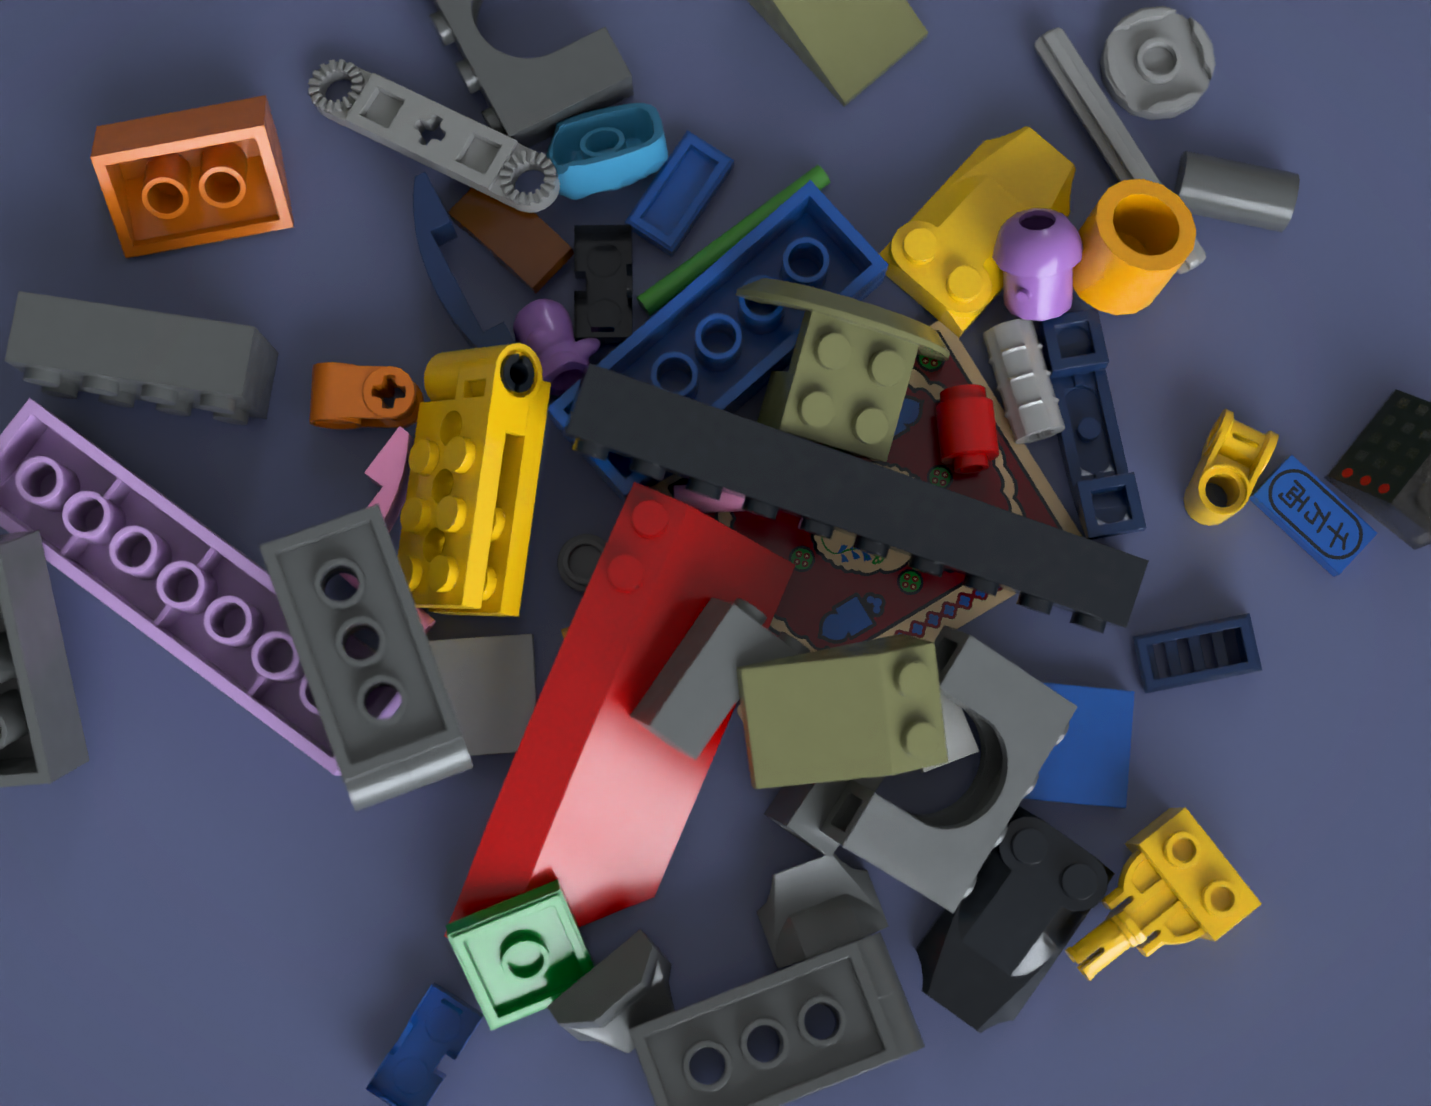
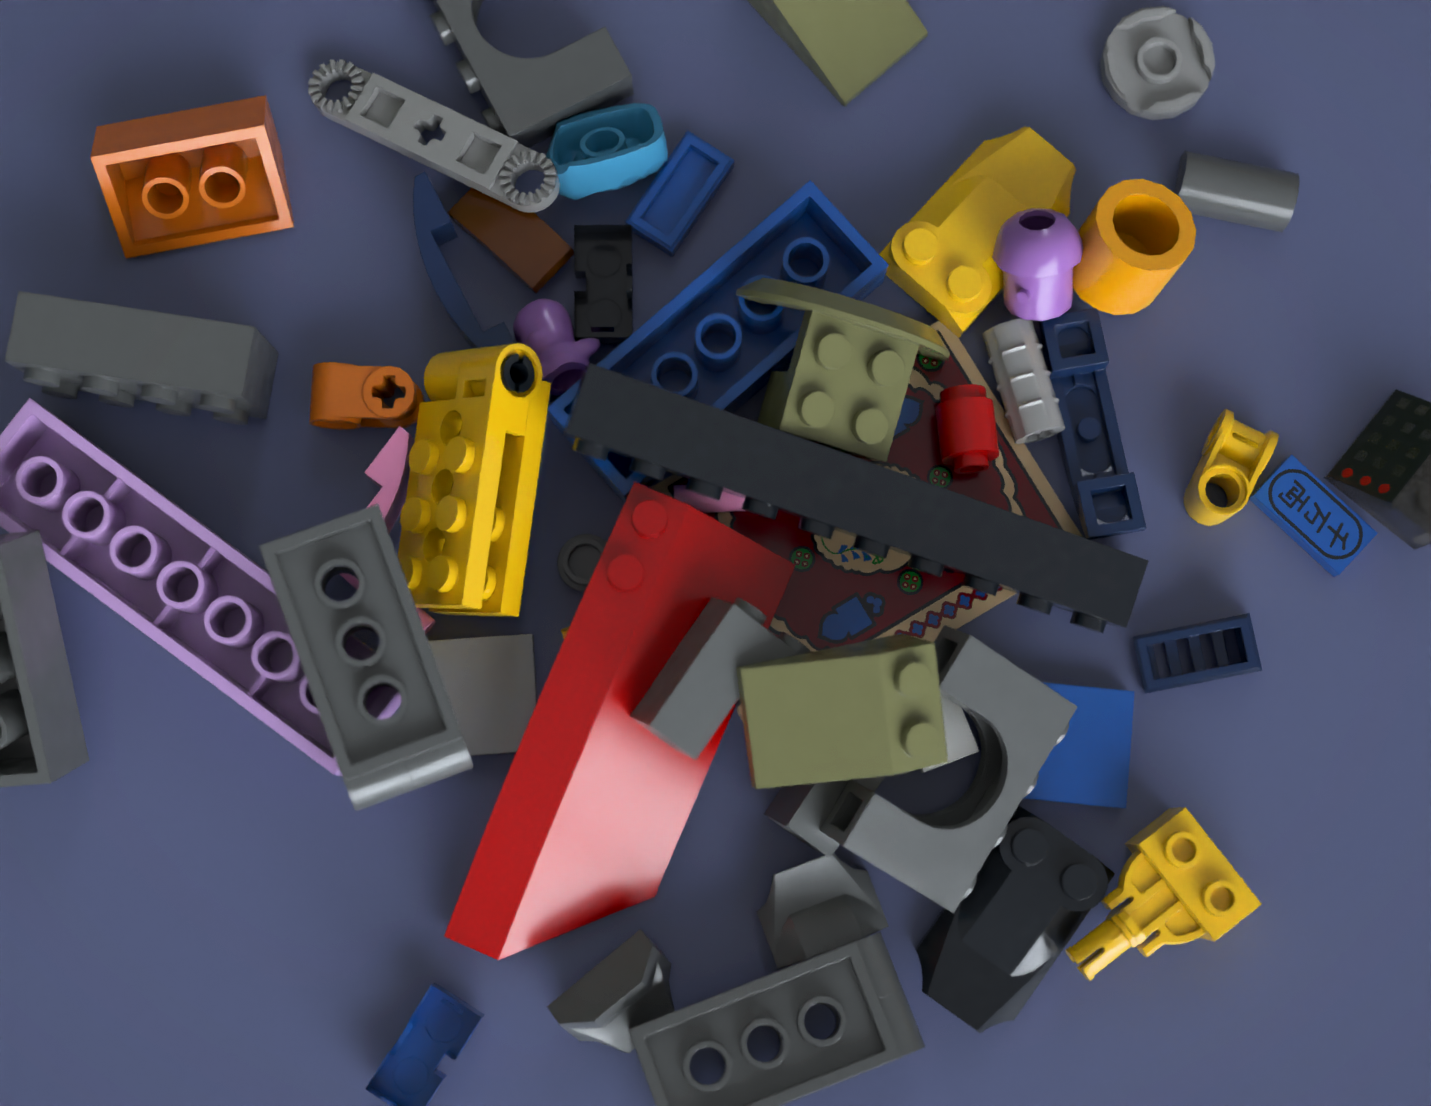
tile [446,880,595,1030] -> none
bright green bar [636,165,830,316] -> none
light grey axle [1034,27,1206,274] -> none

